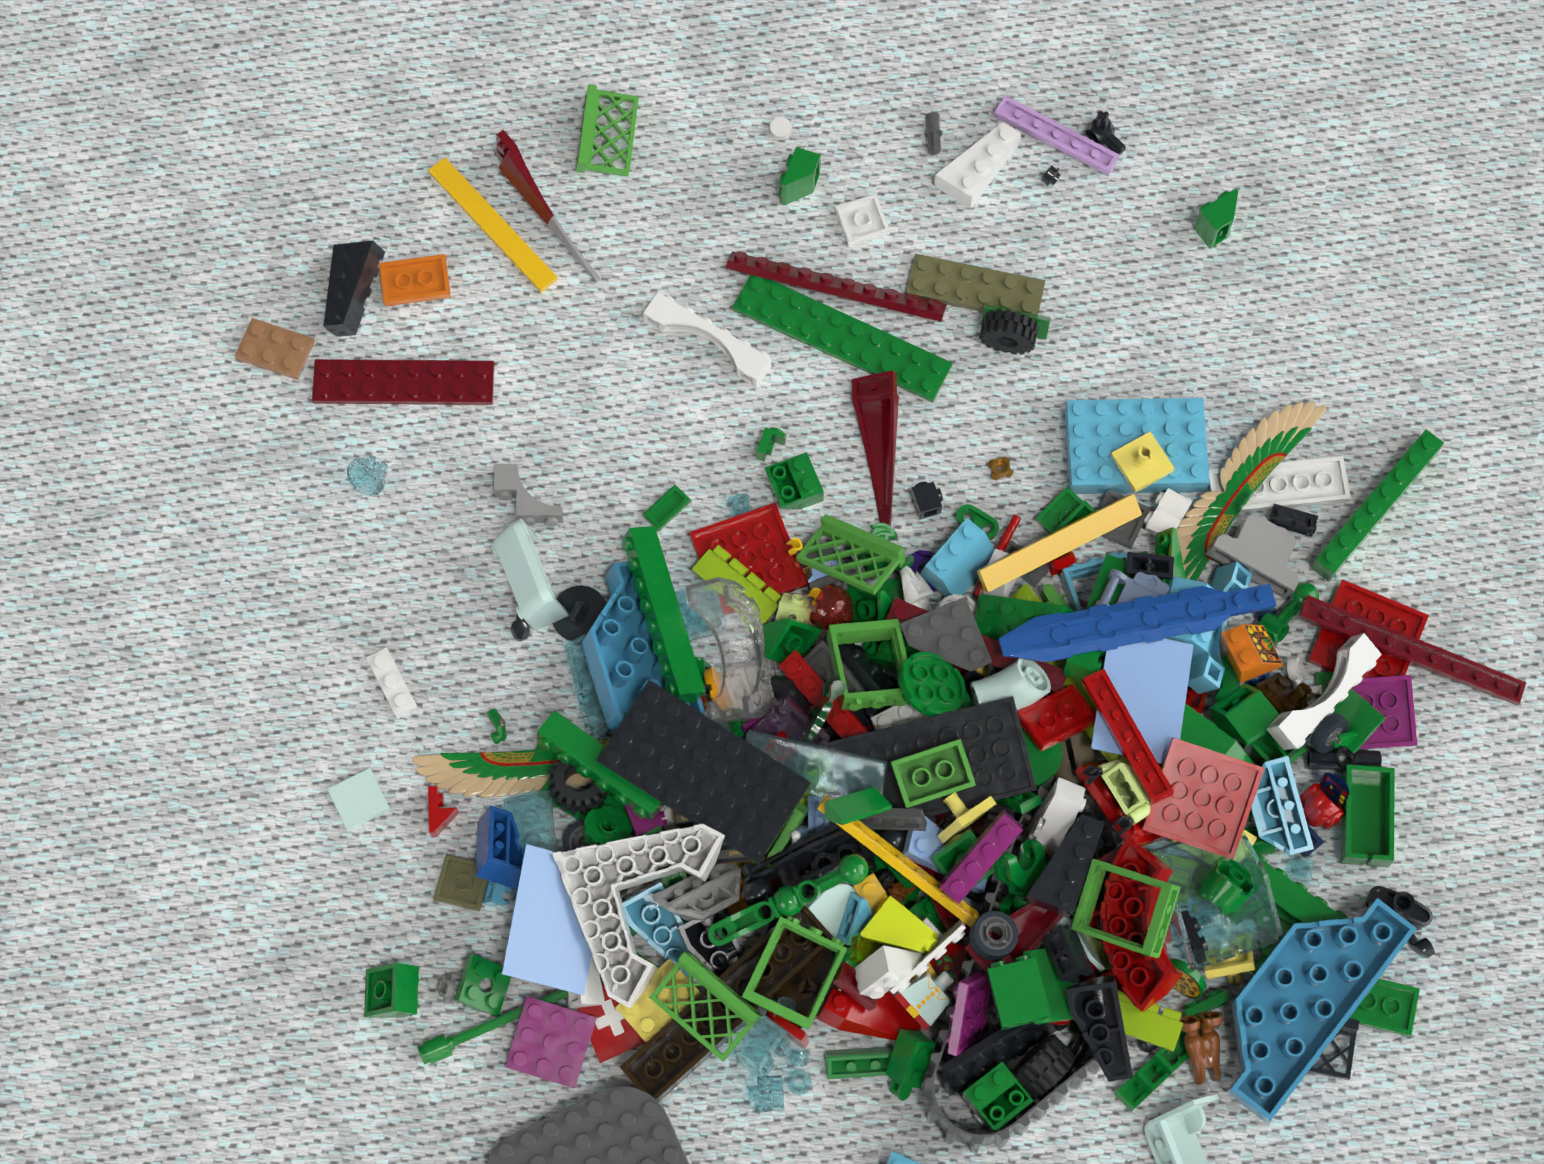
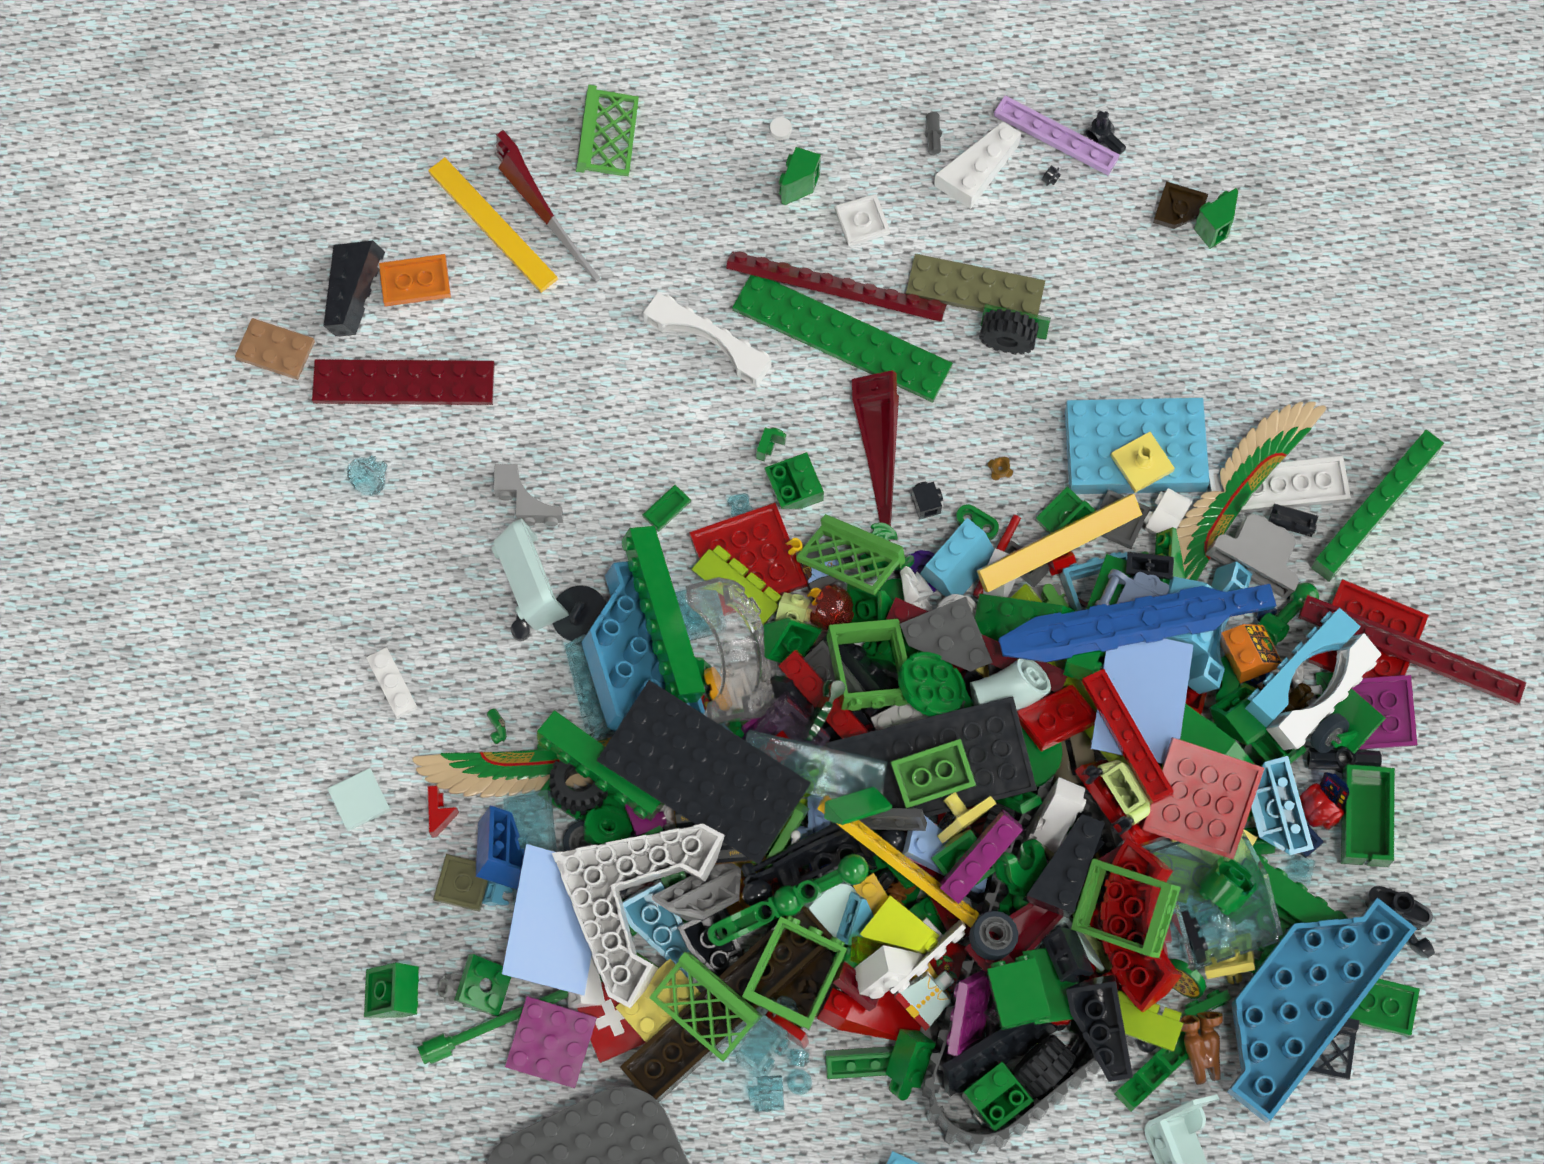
none -> dark brown plate [1153,181,1208,229]
none -> medium azure arch [1245,608,1361,728]

